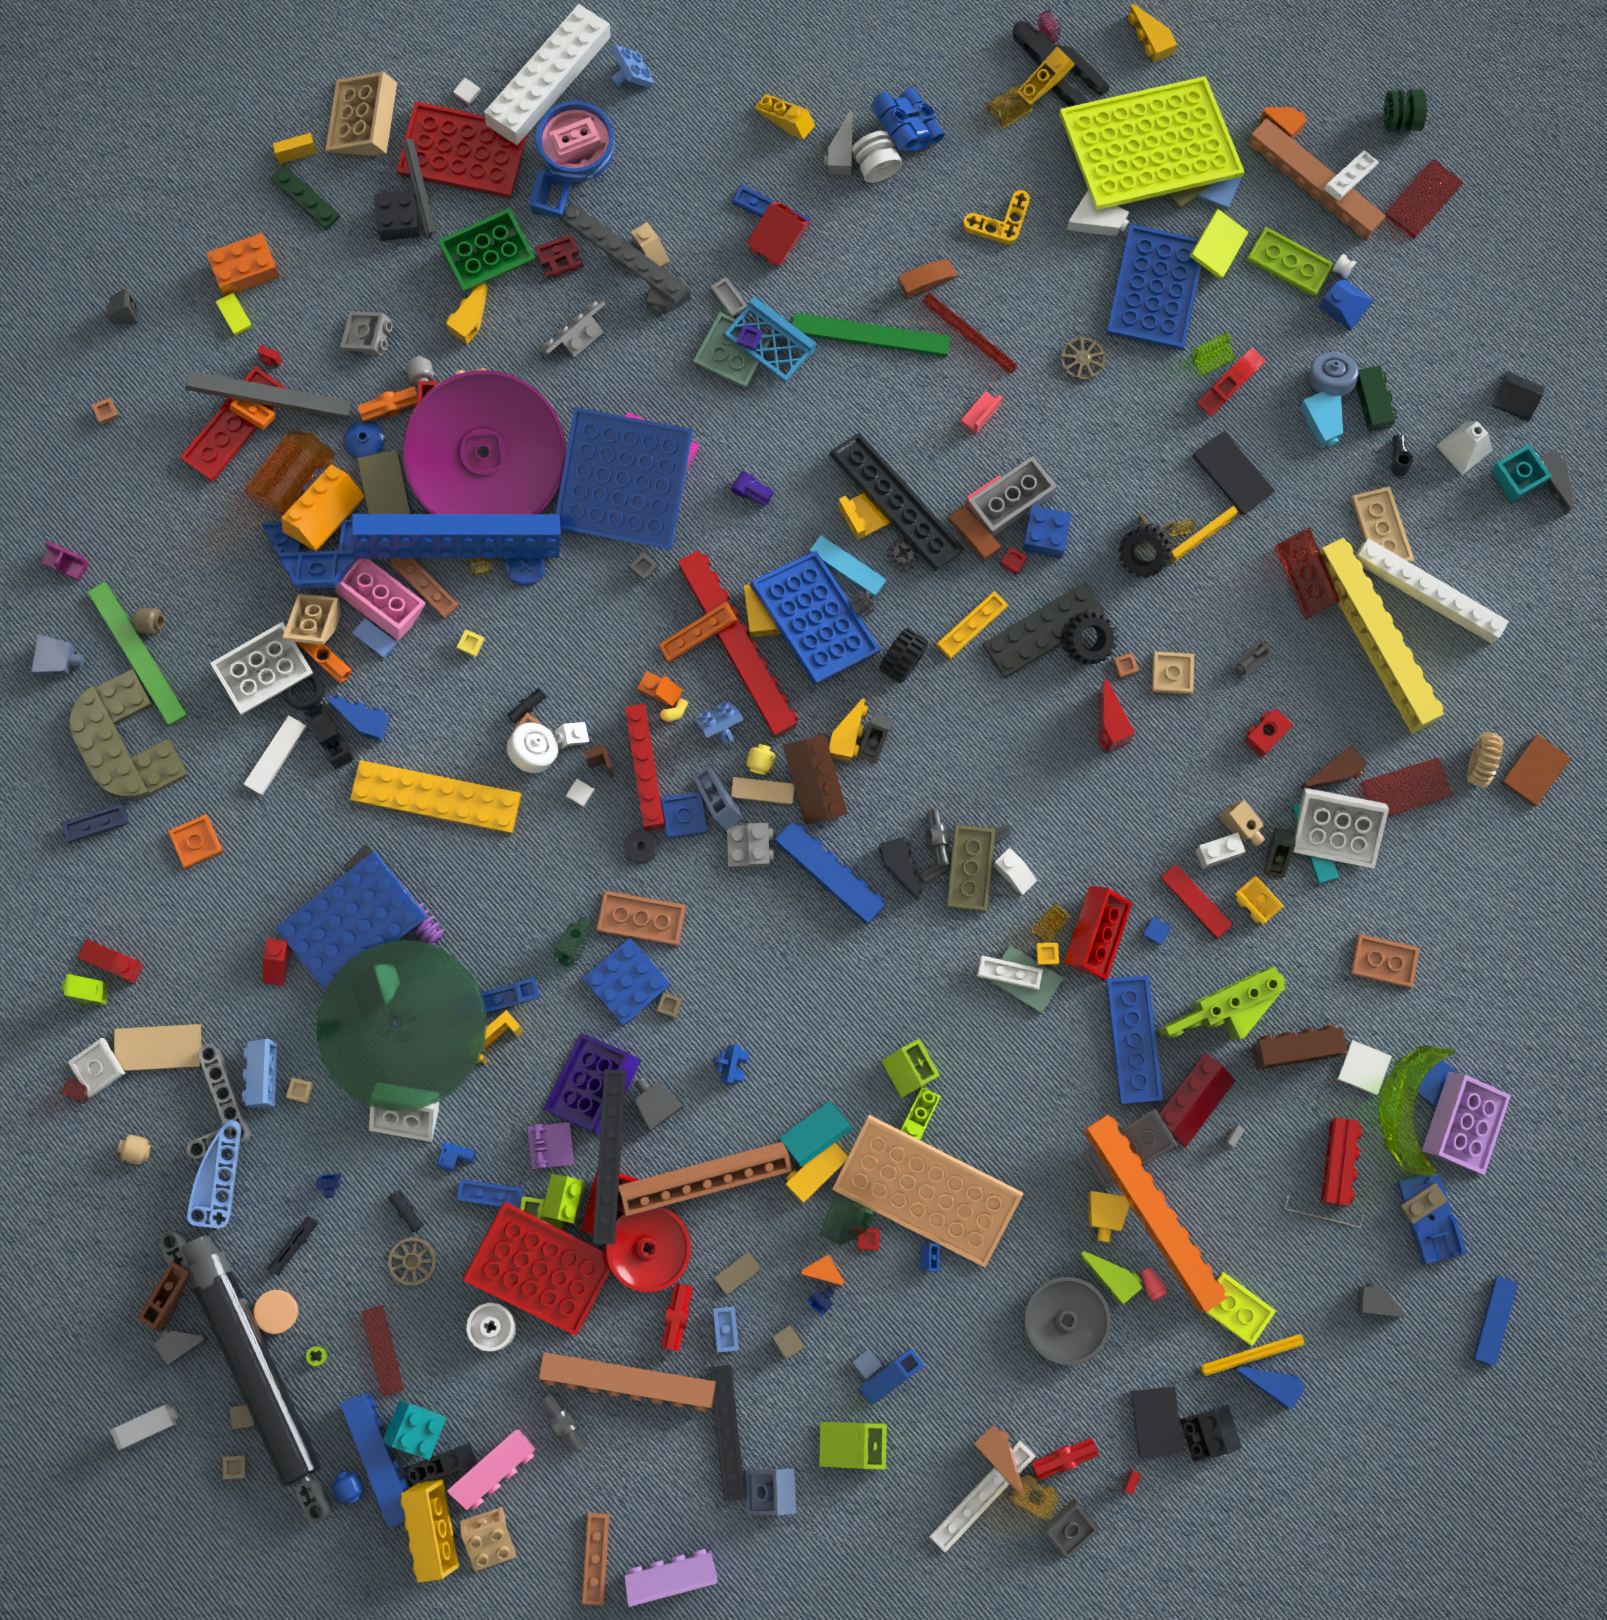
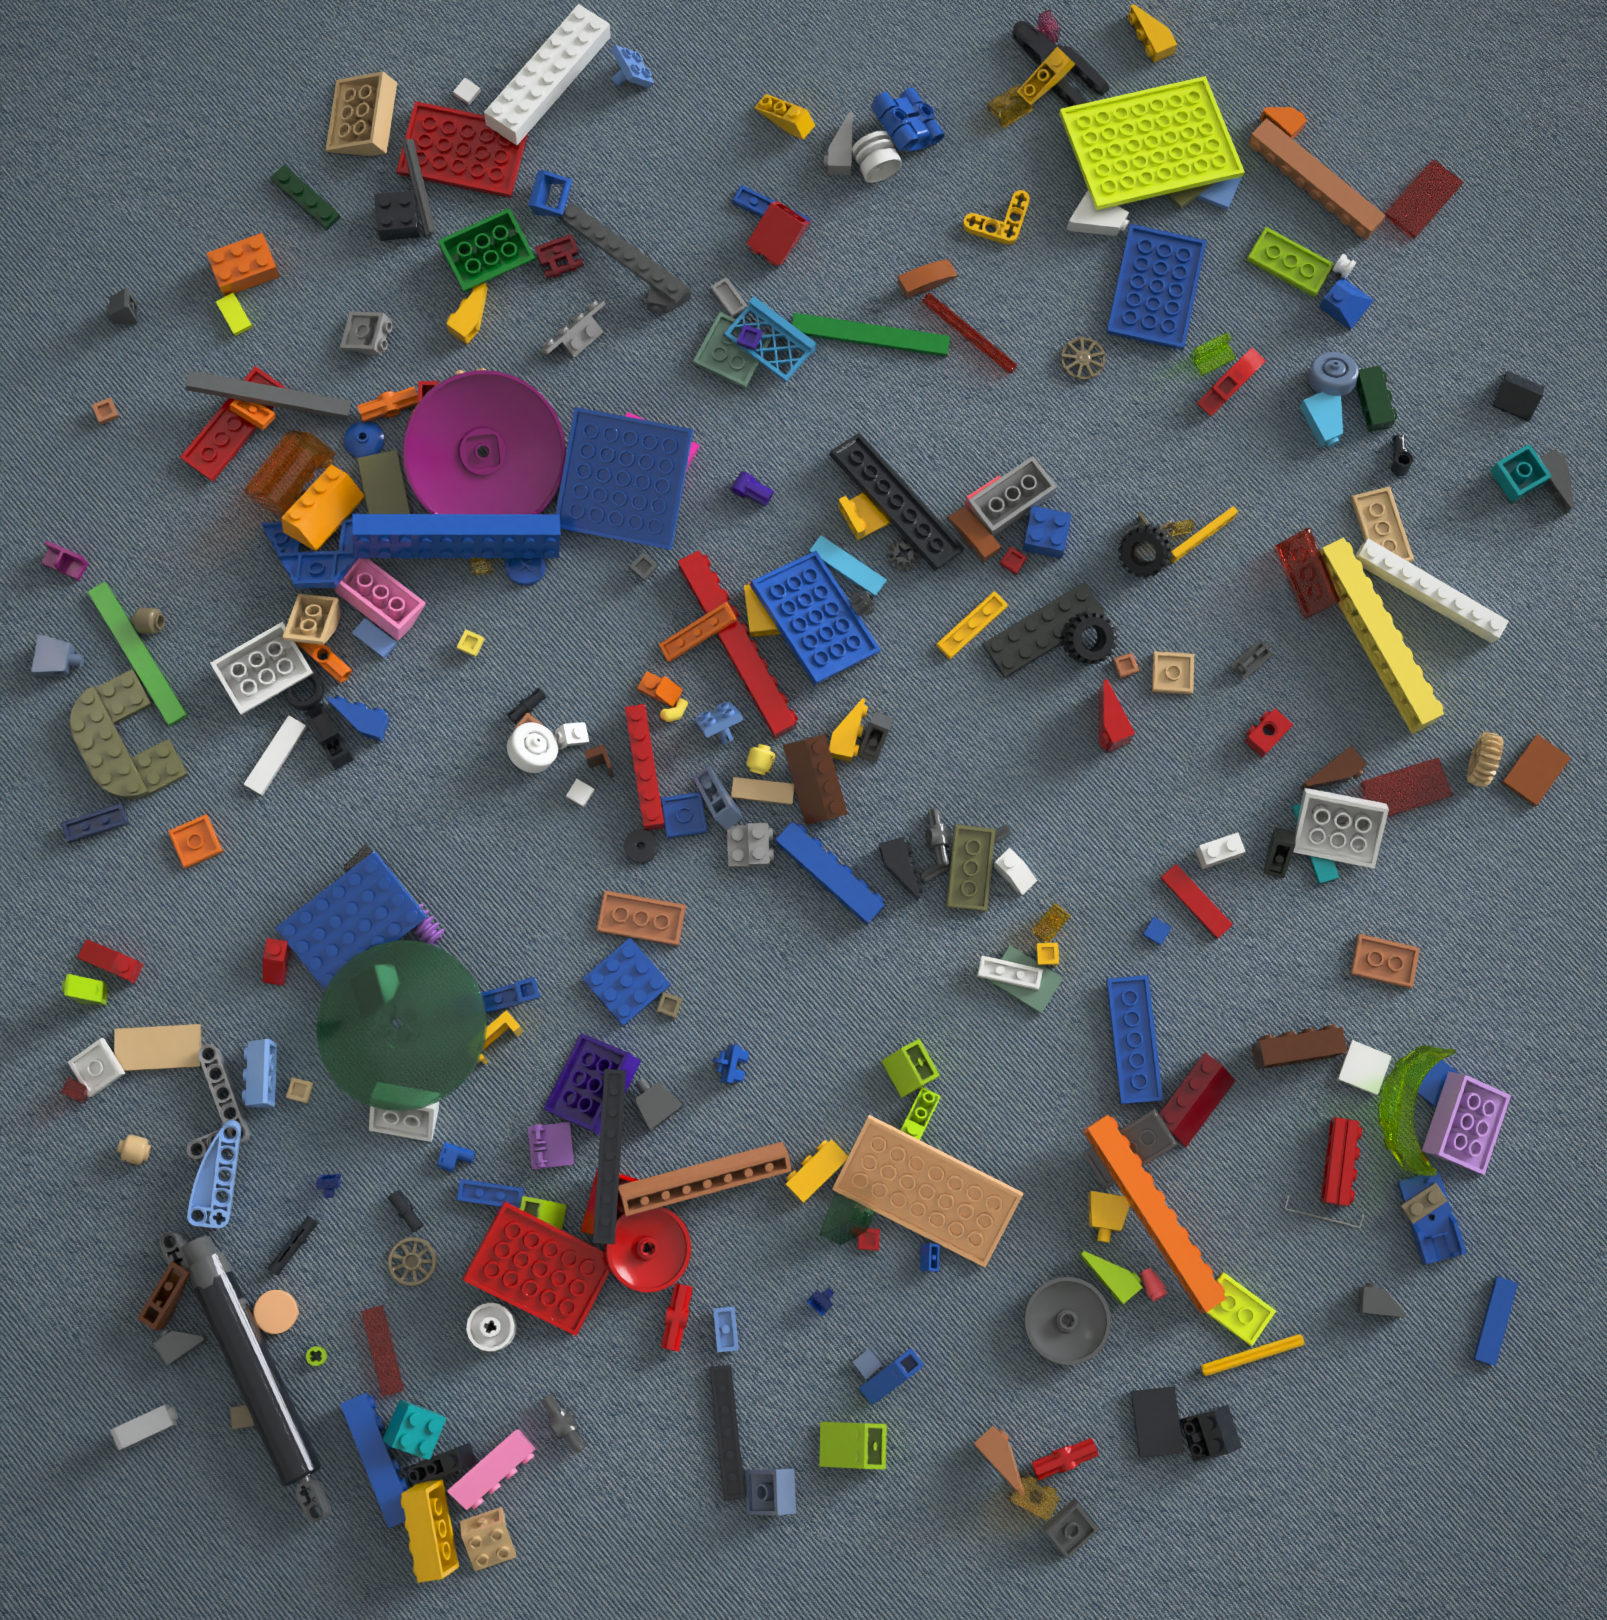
dark tan plate [223,1455,247,1479] -> none
red plate [257,345,282,367] -> none
yellow panel [273,133,317,164] -> none
blue head [331,1470,364,1505] -> none
yellow plate [350,760,522,834] -> none
nougat tile [389,558,459,620] -> none
light grey head [406,356,434,386] -> none
bright pink piece [536,101,614,182] -> none
nougat brick [539,1352,716,1412] -> none
lime slope [542,1174,586,1225] -> none
clear green torso [554,917,591,970] -> none
nougat tile [582,1512,610,1606] -> none
lavender slope [625,1549,717,1607] -> none
tan slope [631,222,670,267] -> none
dark tan tile [714,1252,761,1295] -> none
dark tan panel [772,1325,804,1359] -> none
teal tile [779,1101,853,1167] -> none
orange slope [801,1254,844,1286] -> none
black tyre [879,628,928,684] -> none
white tile [929,1440,1036,1553] -> none
coral panel [961,391,1003,434] -> none
red slope [1064,886,1132,980] -> none
red tile [1122,1470,1141,1494] -> none
lime wedge [1157,966,1286,1040] -> none
neon yellow tile [1190,209,1248,279] -> none
black tile [1193,431,1275,516] -> none
tan torso [1218,800,1265,846] -> none
light grey tile [1224,1125,1245,1149] -> none
blue slope [1234,1366,1306,1409] -> none
yellow bracket [1235,876,1284,924] -> none
white tile [1324,150,1379,201] -> none
dark green wheel [1383,89,1427,132] -> none
white slope [1436,421,1492,475] -> none

